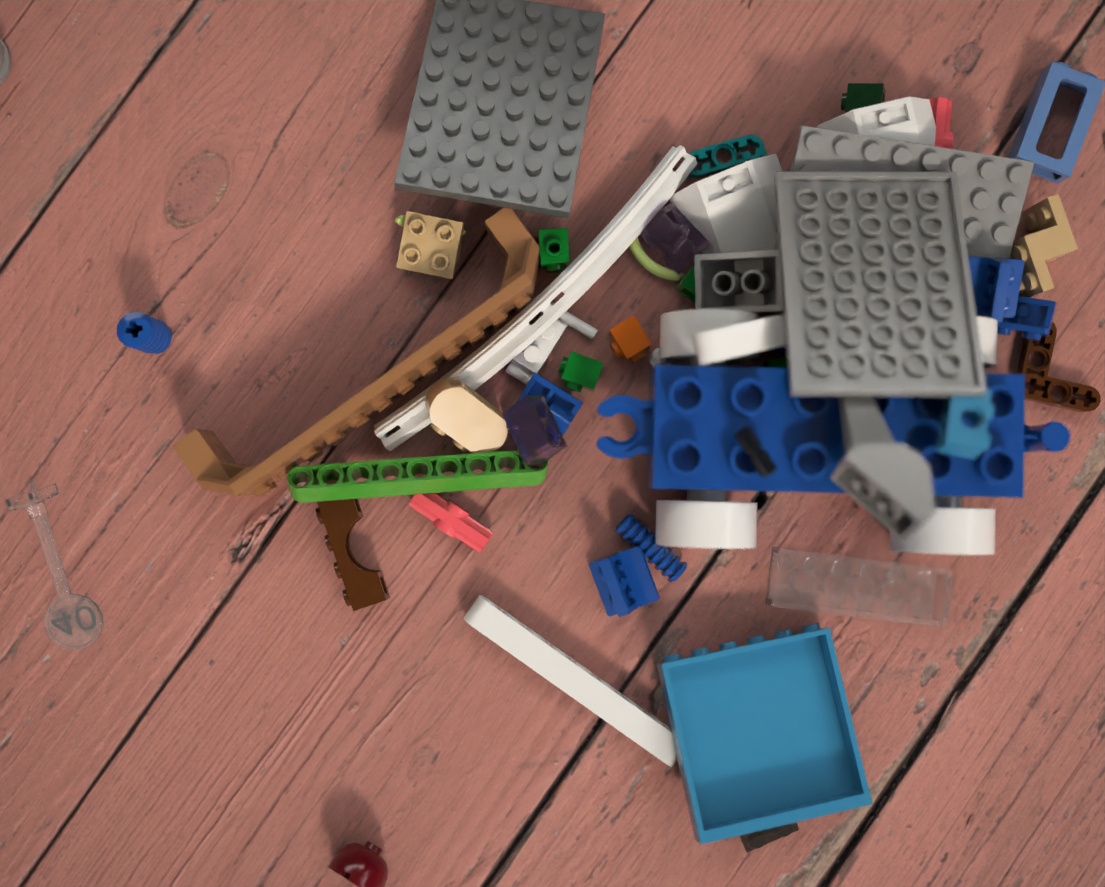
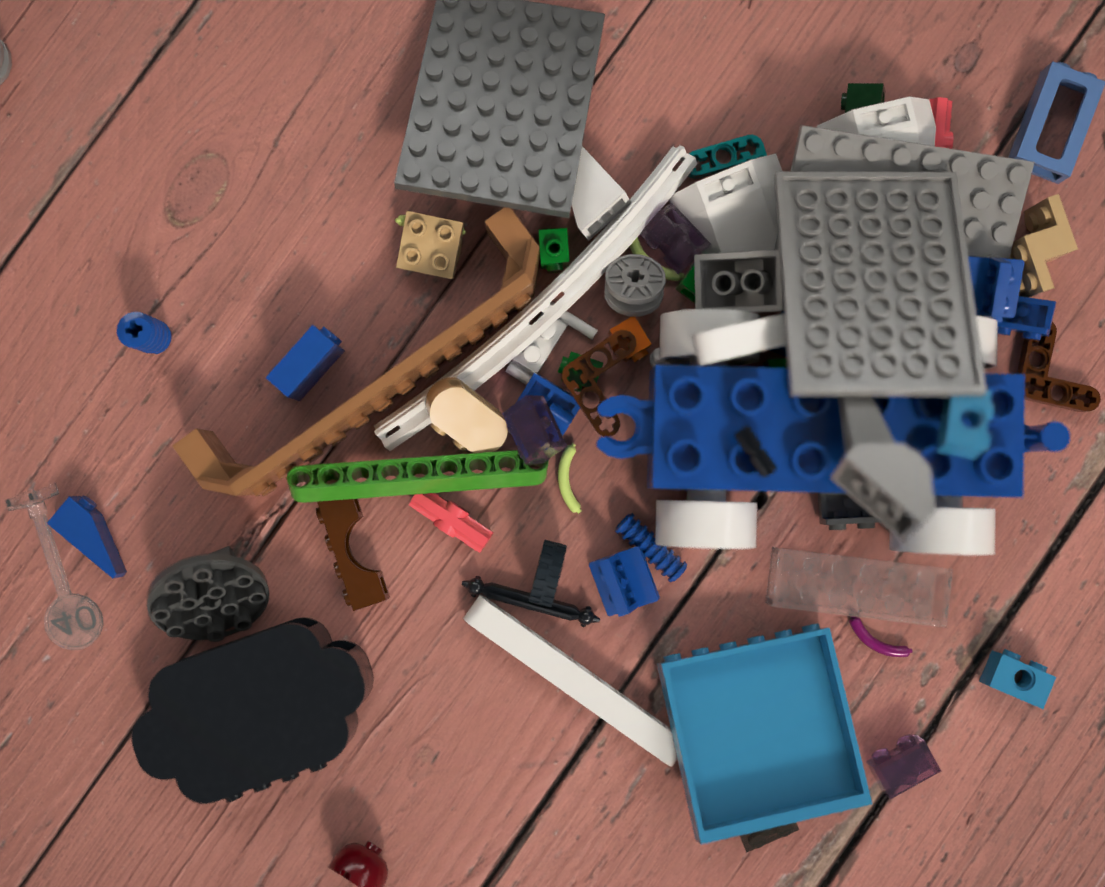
none -> blue slope [47,495,127,579]
none -> black brick [132,617,374,804]
none -> dark grey bracket [147,546,269,642]
none -> blue brick [266,325,345,401]
none -> black wheel [462,576,600,627]
none -> black wheel [529,540,567,607]
none -> yellowish green piece [558,443,581,514]
none -> reddish brown beam [562,330,636,437]
none -> white slope [572,146,631,241]
none -> light grey wheel [604,254,666,317]
none -> dark grey bracket [818,492,879,530]
none -> magenta piece [849,614,913,657]
none -> clear purple brick [866,734,941,799]
none -> dark azure brick [979,649,1056,709]

